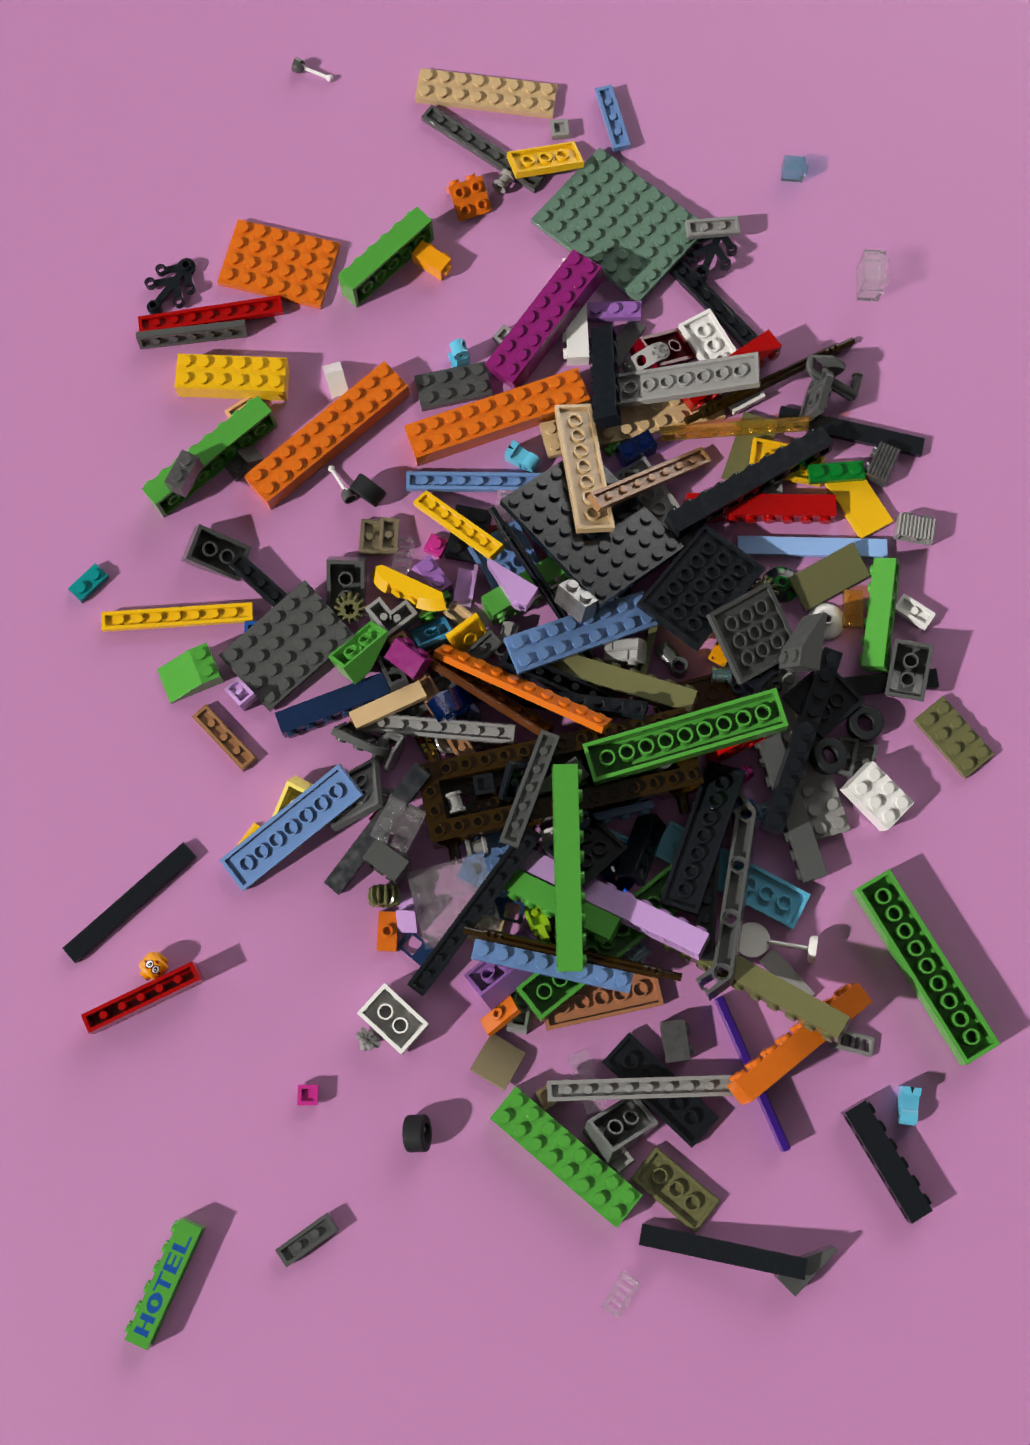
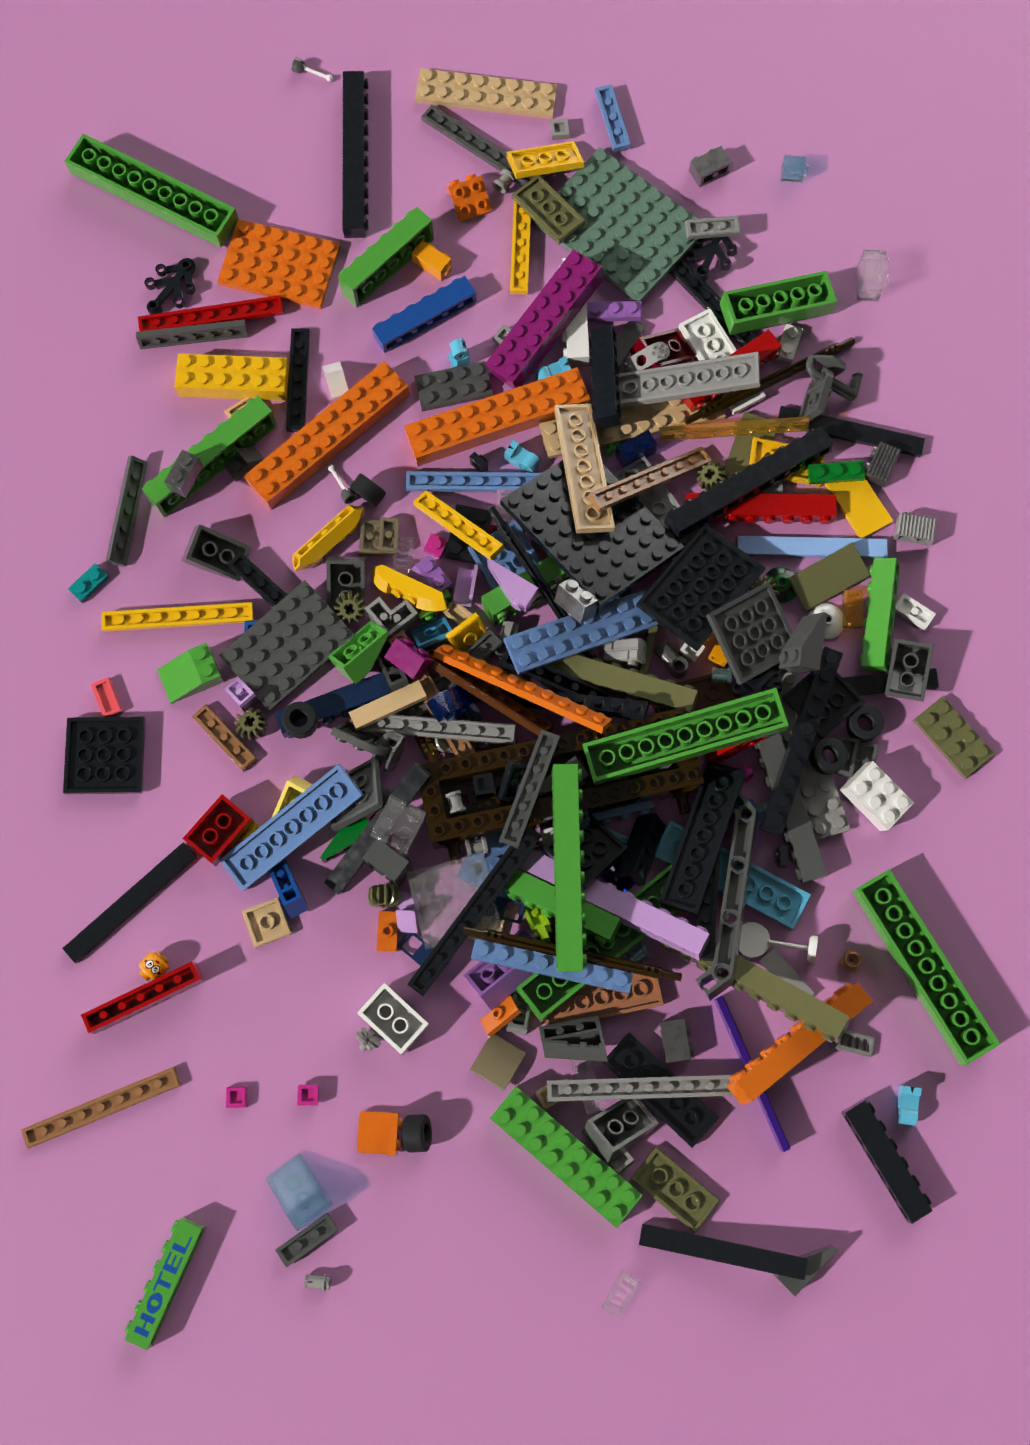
none -> medium nougat tile [21,1067,182,1149]
none -> black plate [63,717,145,794]
none -> bright green brick [64,134,239,248]
none -> coral tile [91,677,123,717]
none -> dark grey plate [106,455,148,567]
none -> red brick [182,794,255,866]
none -> dark pink tile [226,1087,248,1108]
none -> olive gear [234,707,268,740]
none -> tan tile [242,897,293,948]
none -> clear light blue slope [266,1153,334,1231]
none -> blue slope [269,859,309,919]
none -> black tyre [282,701,318,739]
none -> black tile [286,328,310,432]
none -> yellow brick [292,505,365,571]
none -> light grey pin [304,1274,331,1292]
none -> green slope [320,817,369,863]
none -> black brick [342,71,369,238]
none -> orange bracket [357,1111,403,1156]
none -> blue brick [372,276,477,353]
none -> black plate [469,452,488,472]
none -> yellow plate [510,201,531,295]
none -> olive tile [512,175,586,244]
none -> medium azure leg [535,356,571,380]
none -> dark grey wedge [539,1015,608,1062]
none -> white plate [679,643,705,663]
none -> flat silver brick [689,146,732,187]
none -> olive gear [696,461,729,490]
none -> bright green brick [719,271,838,335]
none -> black plate [774,846,788,868]
none -> white plate [777,323,803,363]
none -> nougat plate [839,948,863,972]

